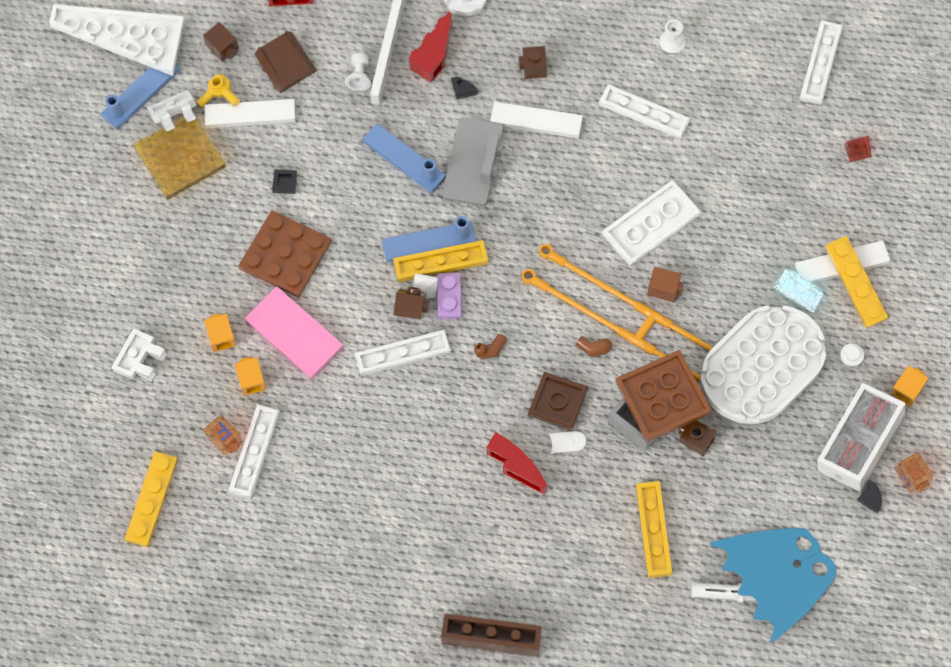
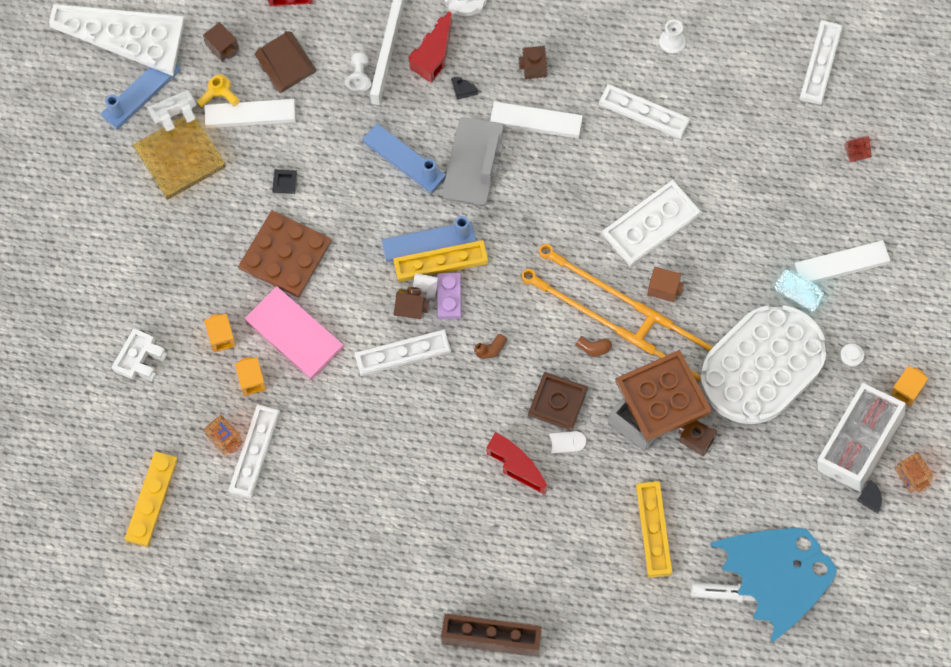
yellow plate [825,235,888,329] -> none

